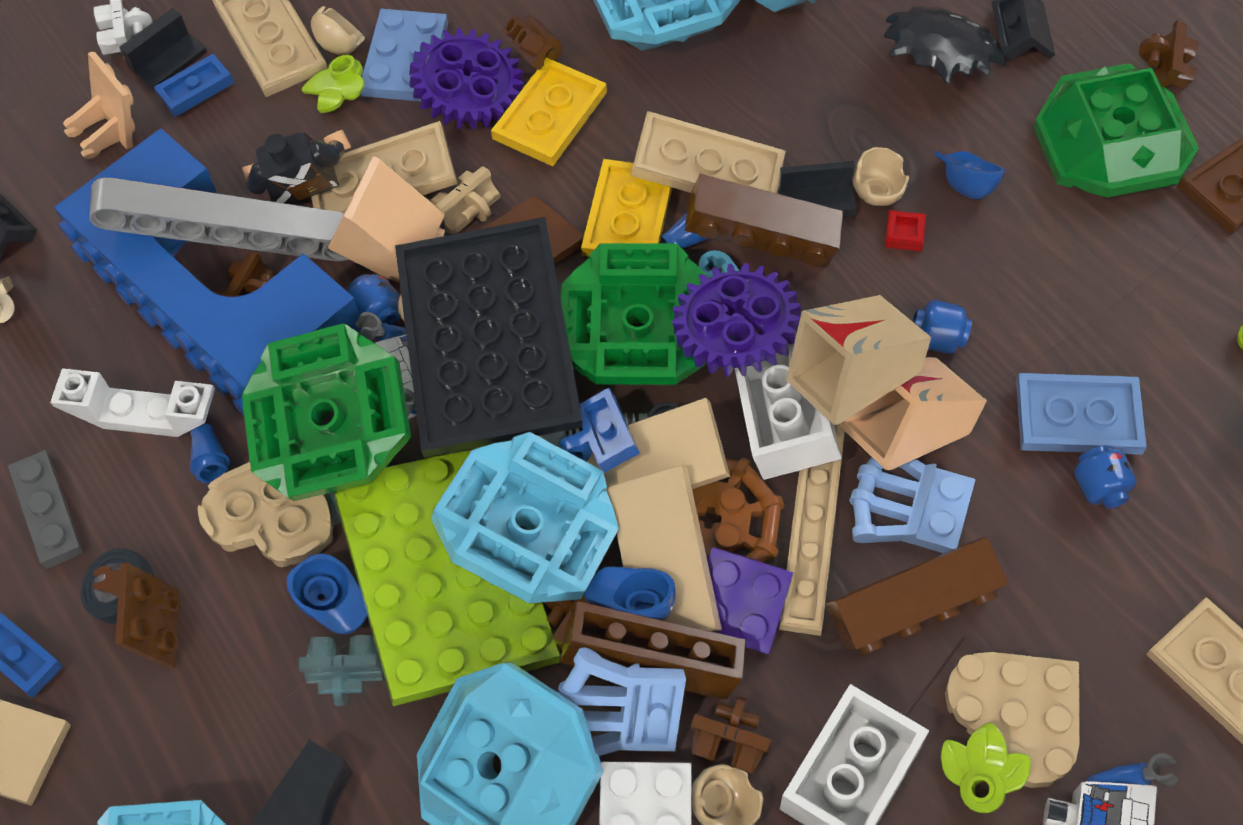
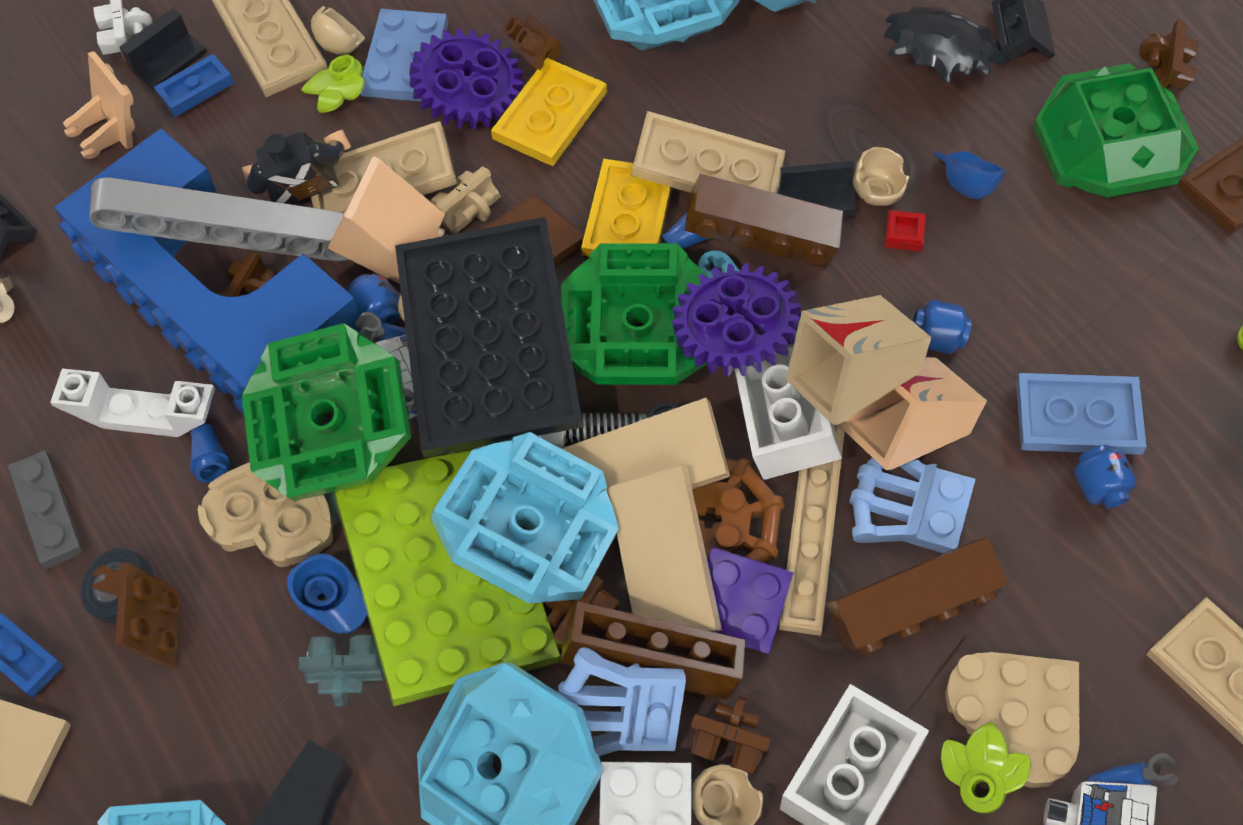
blue plate [559,388,640,473] -> none
blue cap [584,567,676,621] -> none

